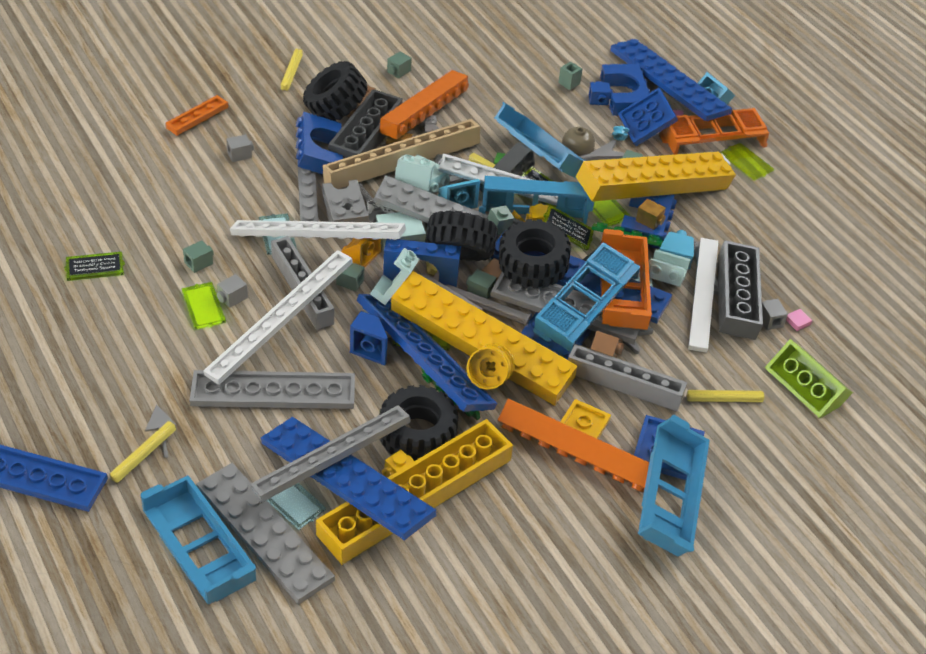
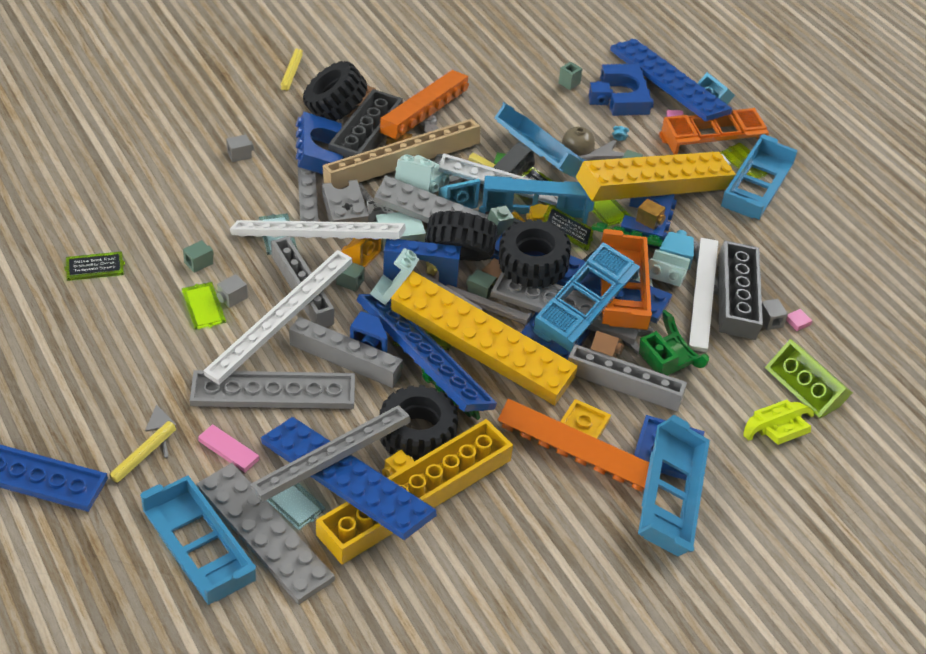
orange plate [165,95,229,136] -> none
sand green brick [387,51,412,79] -> none
yellow wheel [466,343,515,390] -> none
blue plate [618,87,678,146] -> none
light yellow axle [686,390,764,402] -> none
none -> bright pink tile [198,424,259,473]
none -> light grey brick [289,317,403,388]
none -> green piece [639,310,709,376]
none -> dark azure piece [721,134,798,220]
none -> neon yellow plate [743,399,814,445]

